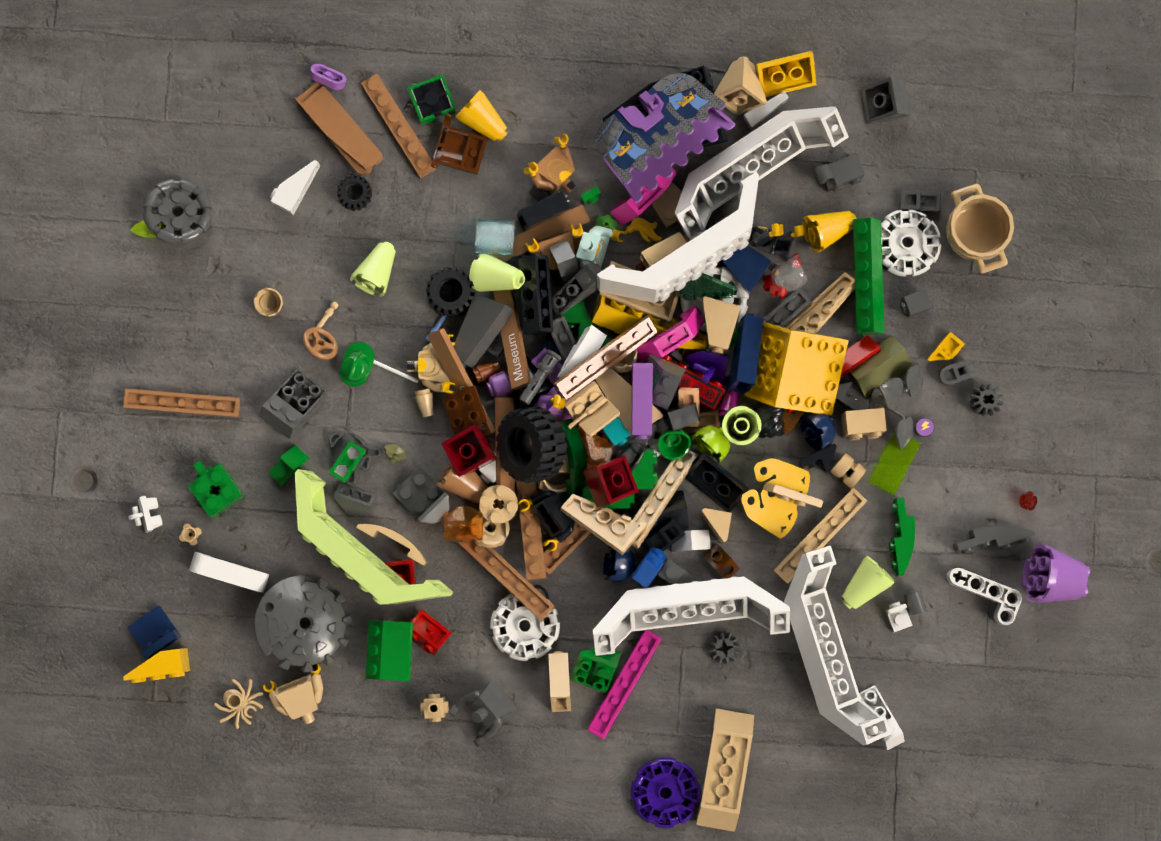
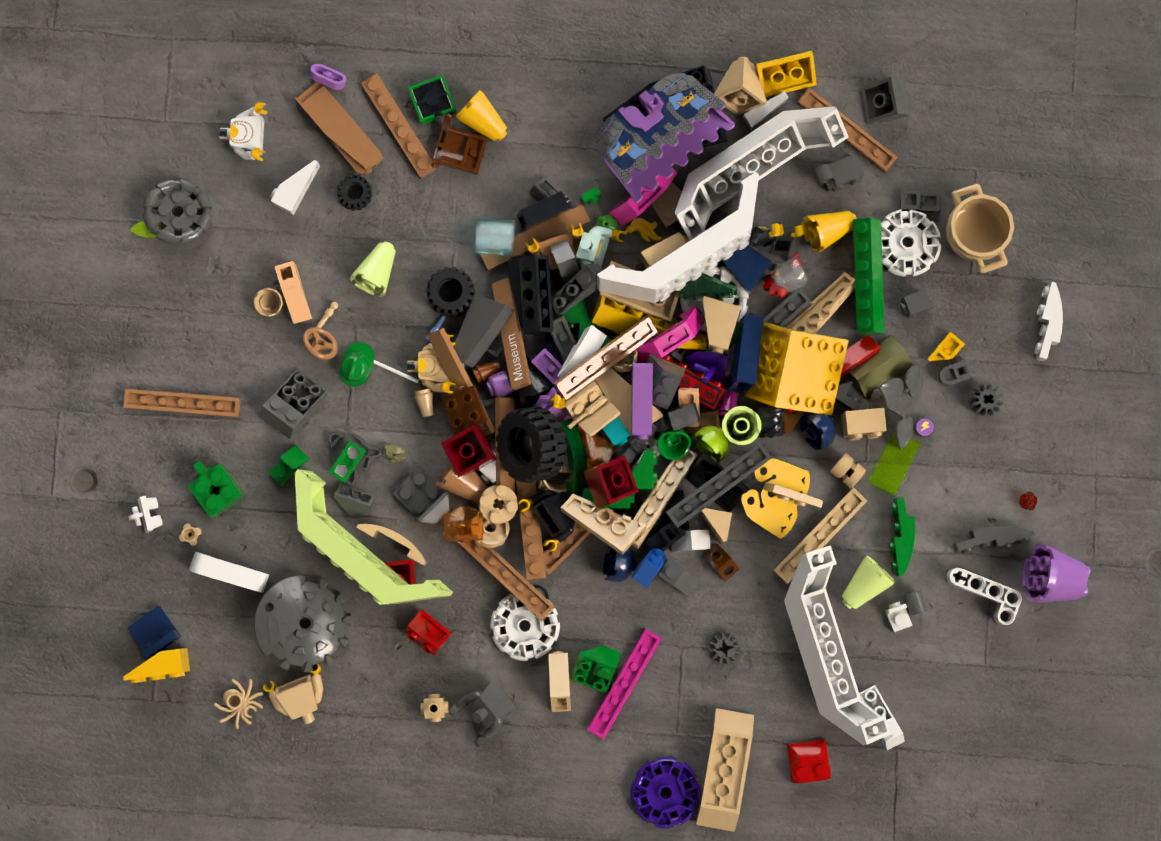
green slope [365,620,413,681] -> none
yellowish green cone [469,254,525,292] -> none
dark grey pin [519,349,562,406] -> none
medium nougat torso [523,133,577,194] -> none
white slope [593,576,790,656] -> none
black slope [799,443,837,474] -> none
none -> white torso [219,102,267,162]
none -> light nougat slope [275,261,312,324]
none -> dark grey plate [666,443,772,528]
none -> red slope [787,739,831,783]
none -> medium nougat tile [797,88,898,173]
none -> white slope [1034,282,1063,361]

